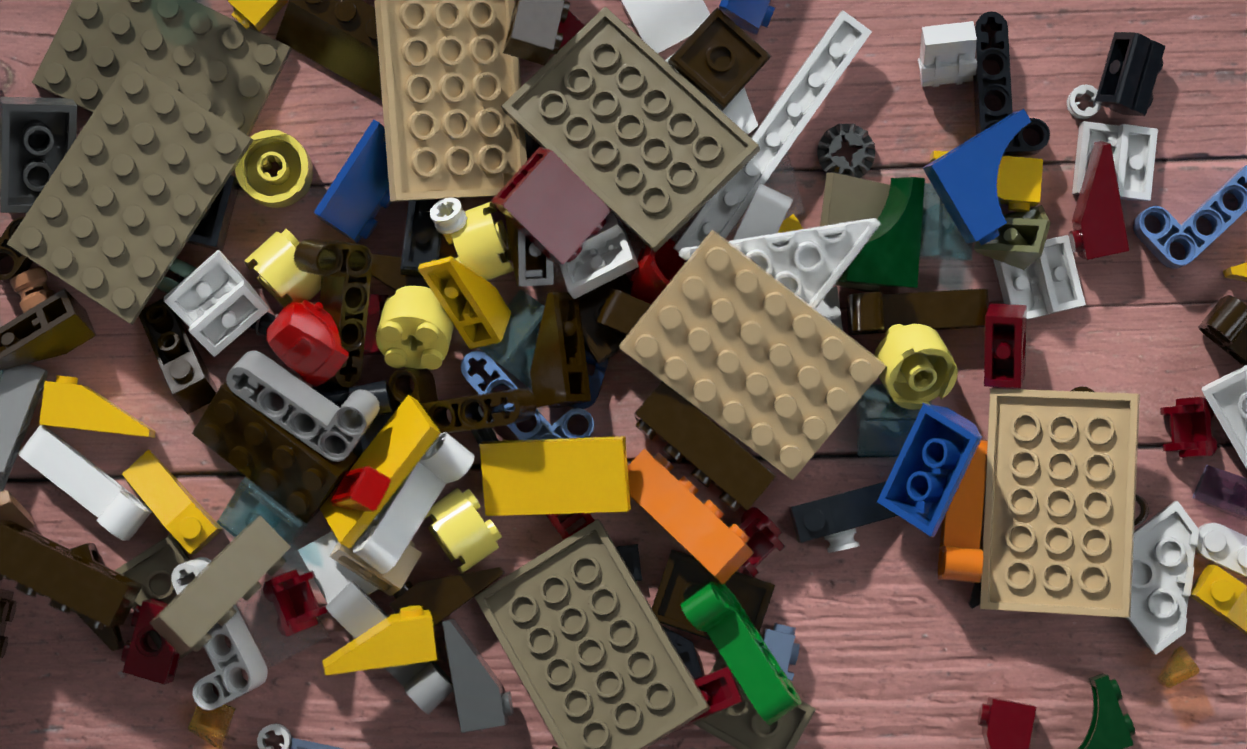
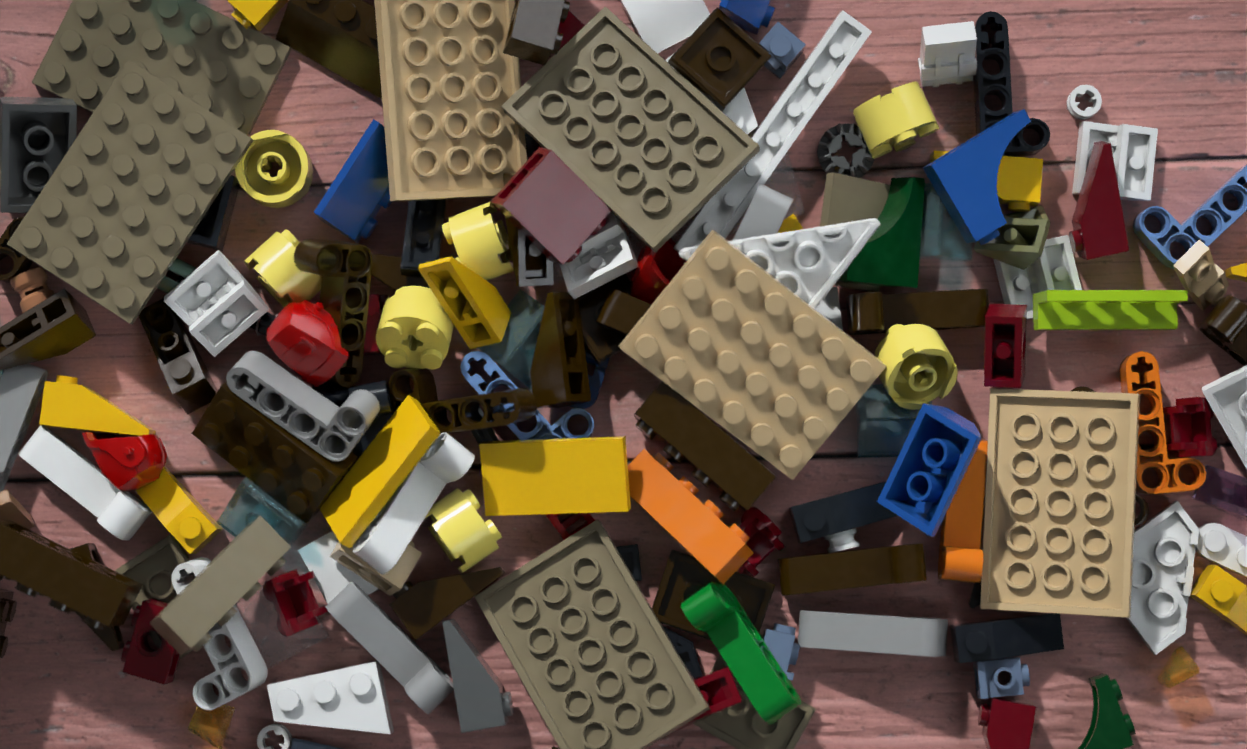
yellow slope [322,606,437,675] -> none
red slope [330,466,391,512] -> none
white bush [430,198,467,234] -> none
black brick [1095,32,1166,116] -> none
none -> red helmet [82,432,167,492]
none -> white wedge [267,661,394,734]
none -> sand blue brick [759,22,806,79]
none -> dark brown beam [778,543,927,596]
none -> light grey beam [798,610,948,657]
none -> light yellow brick [853,81,940,159]
none -> black slope [950,613,1064,663]
none -> sand blue brick [973,657,1030,699]
none -> lime fence [1033,290,1188,330]
none -> orange beam [1120,351,1206,495]
none -> tan slope [1173,240,1229,311]

